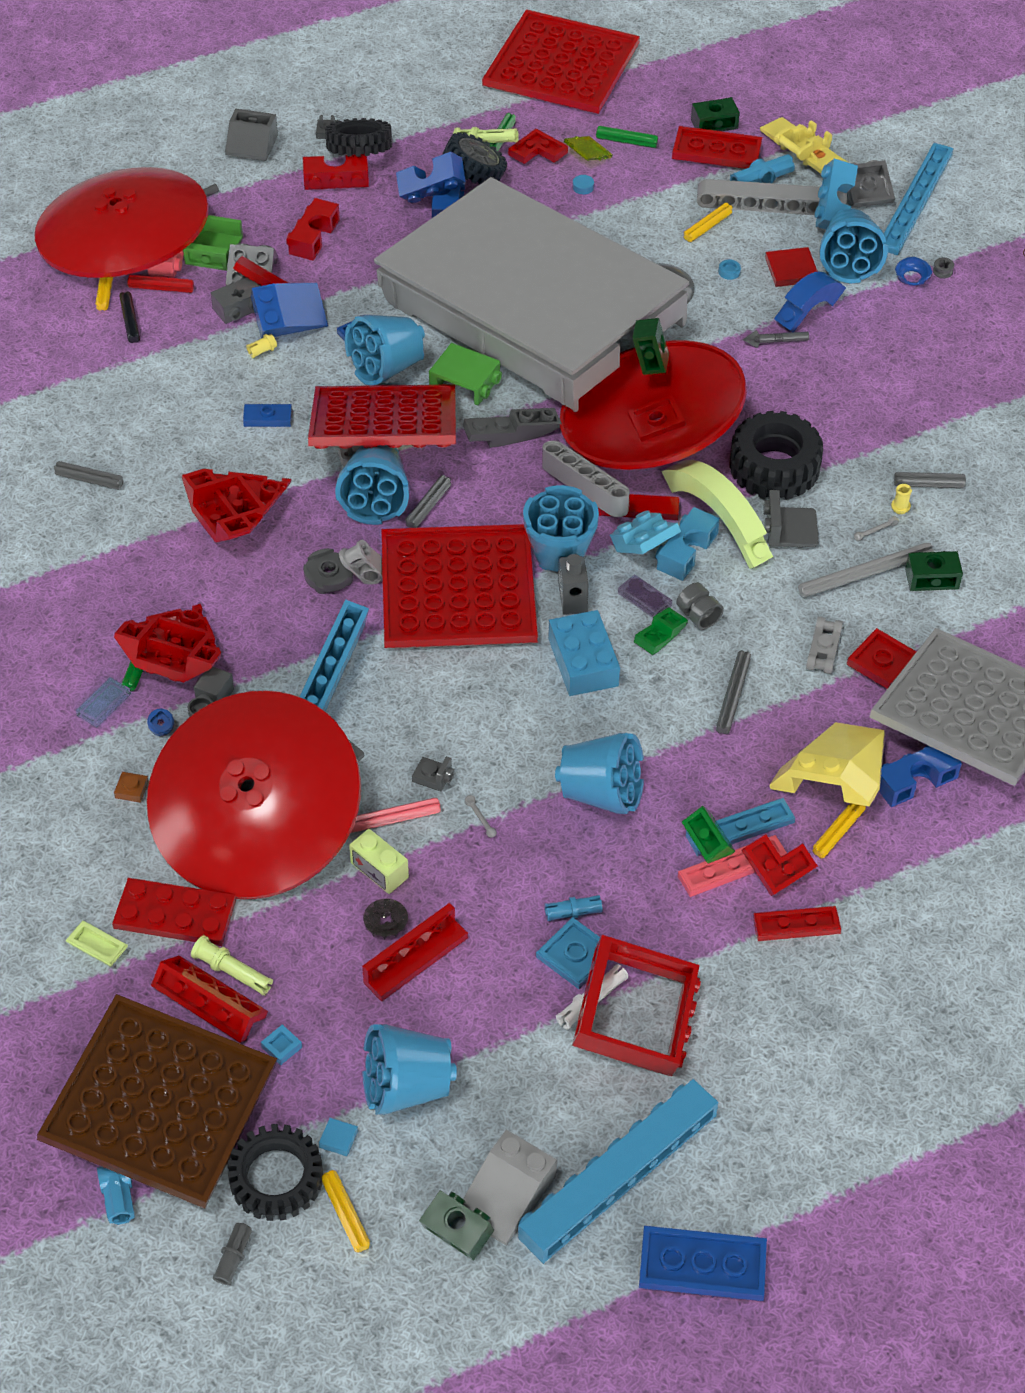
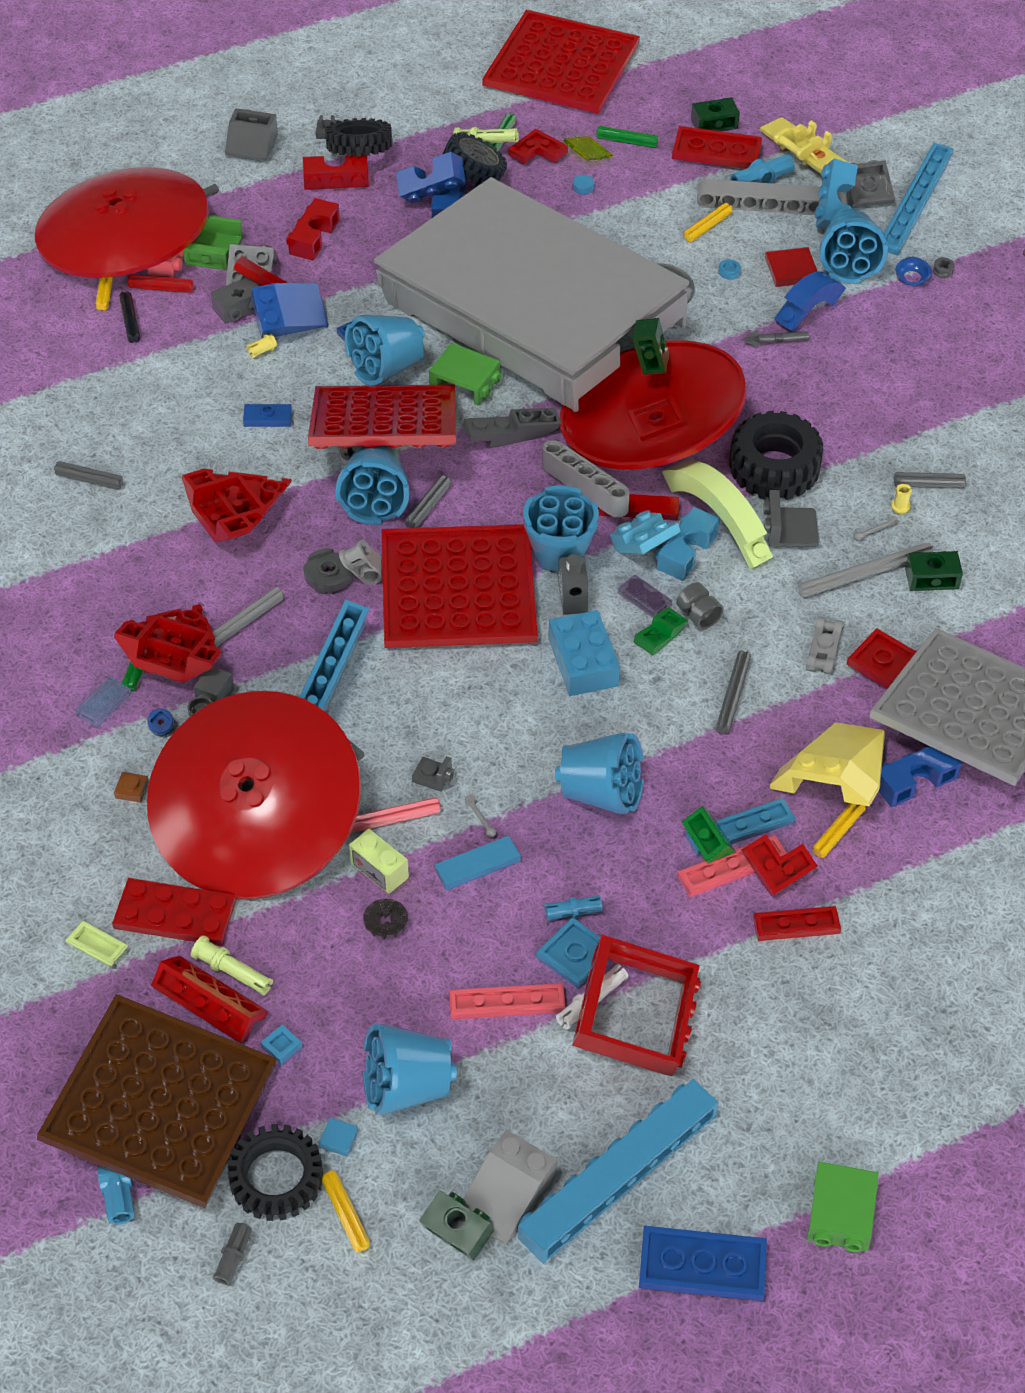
red fence [362,902,468,1002] -> none
none -> light grey axle [212,587,284,647]
none -> dark azure tile [434,836,521,891]
none -> coral tile [449,983,566,1020]
none -> bright green panel [807,1161,879,1253]

